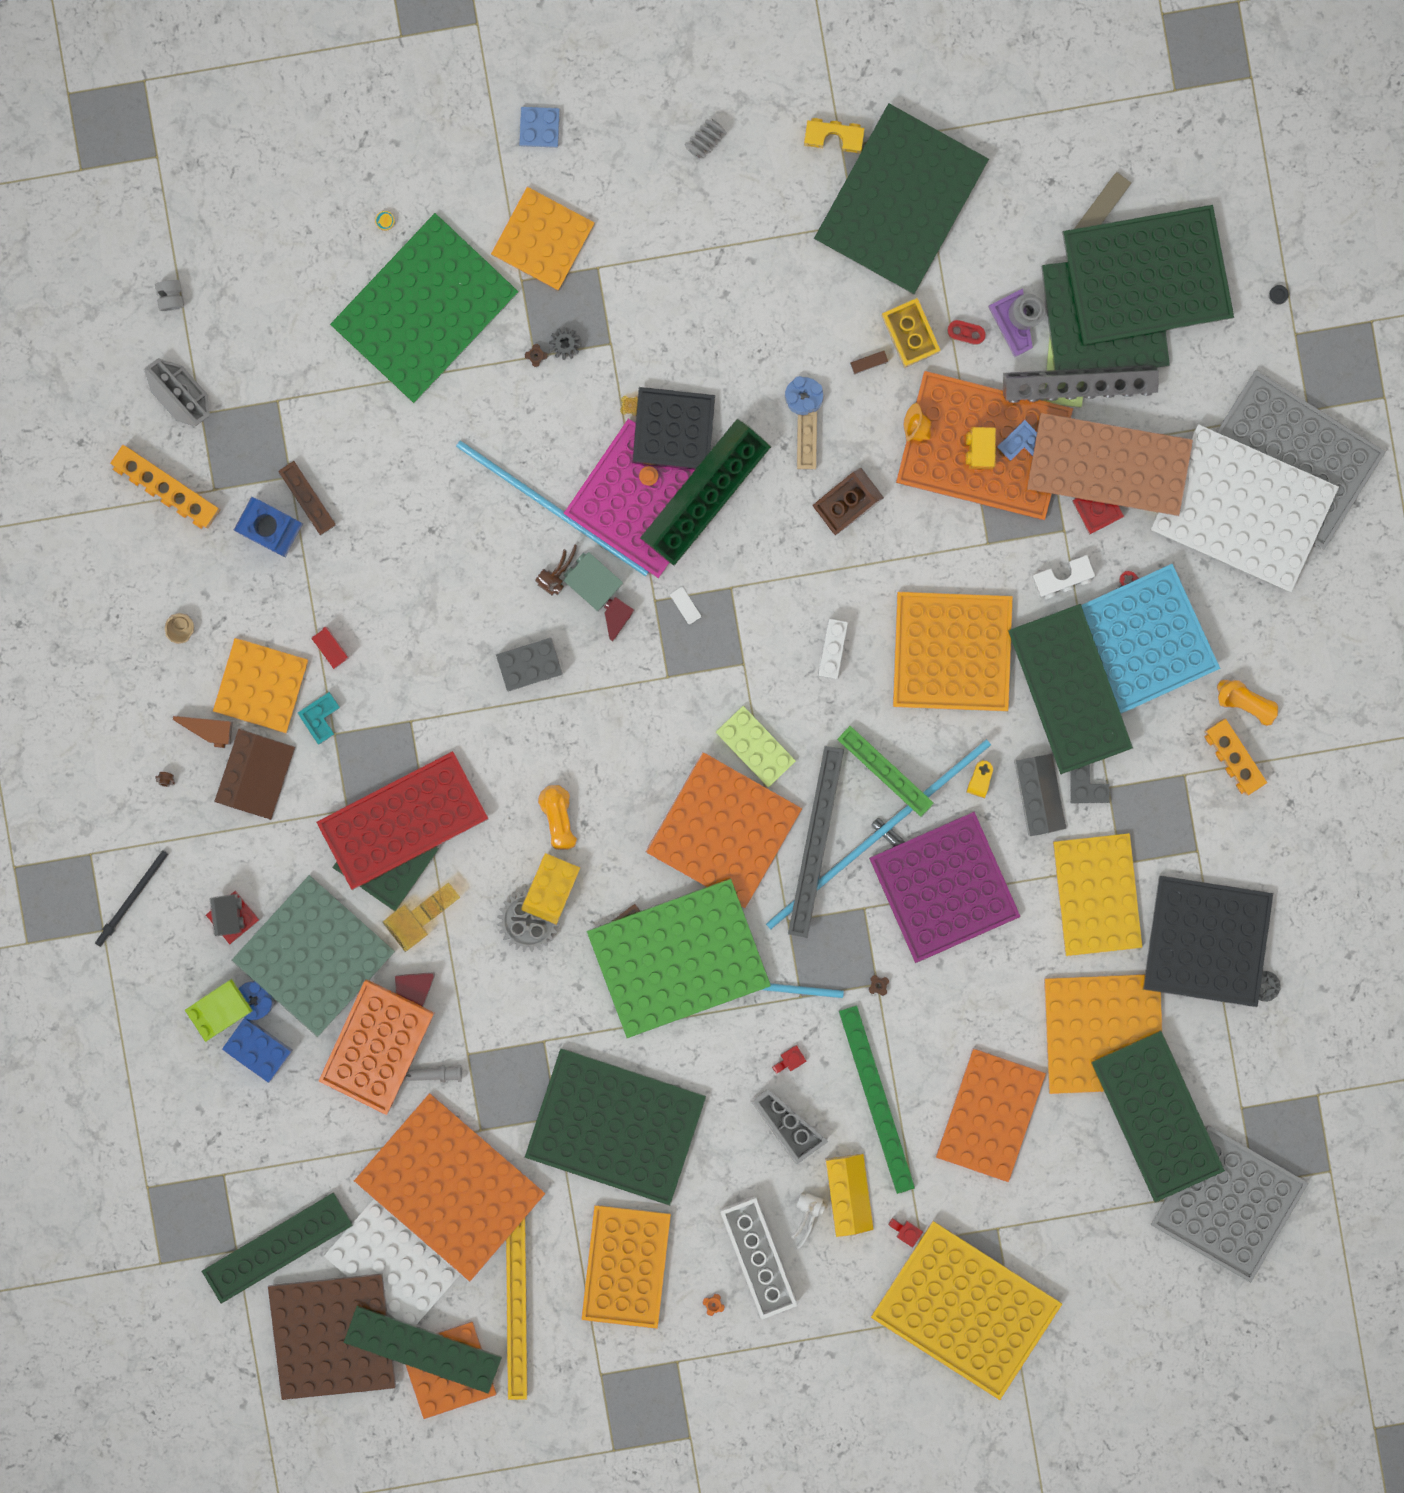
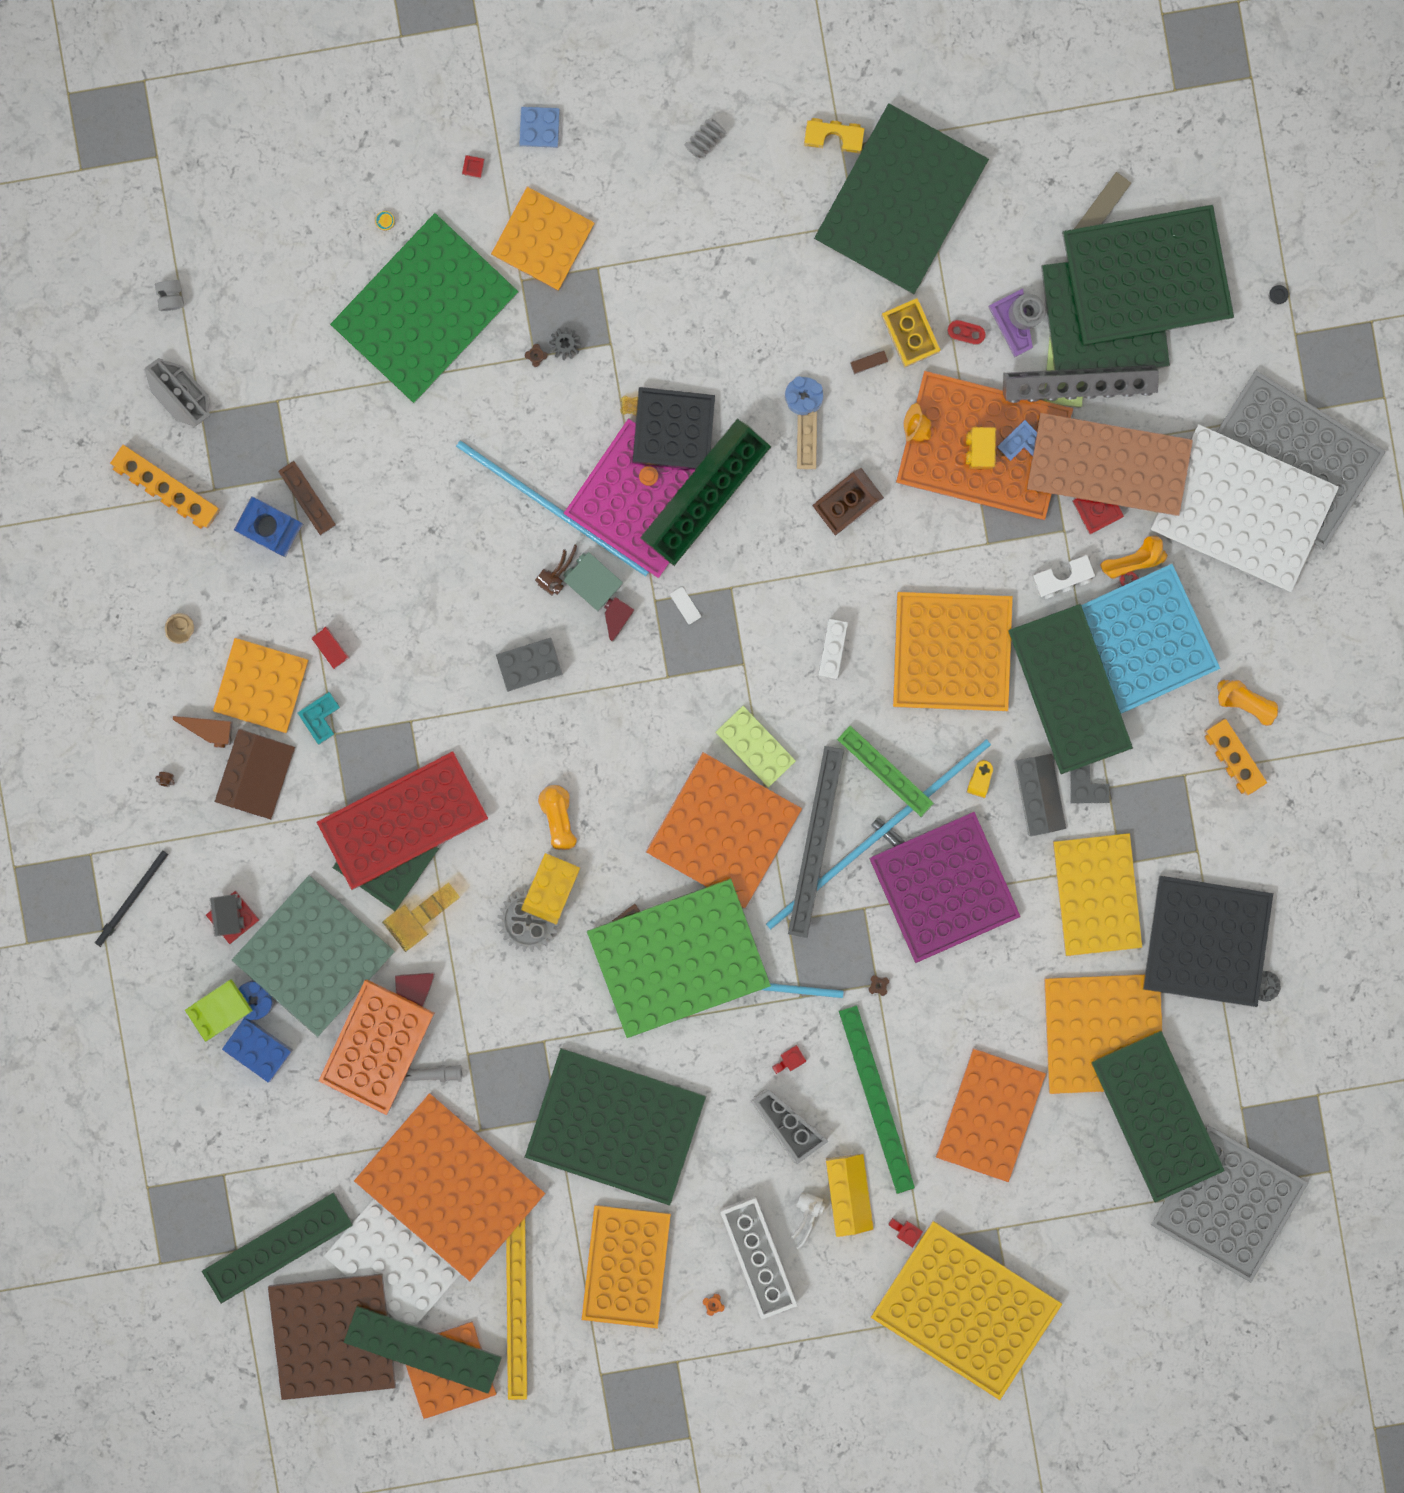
none -> red plate [462,155,485,179]
none -> light orange hair [1100,535,1168,579]

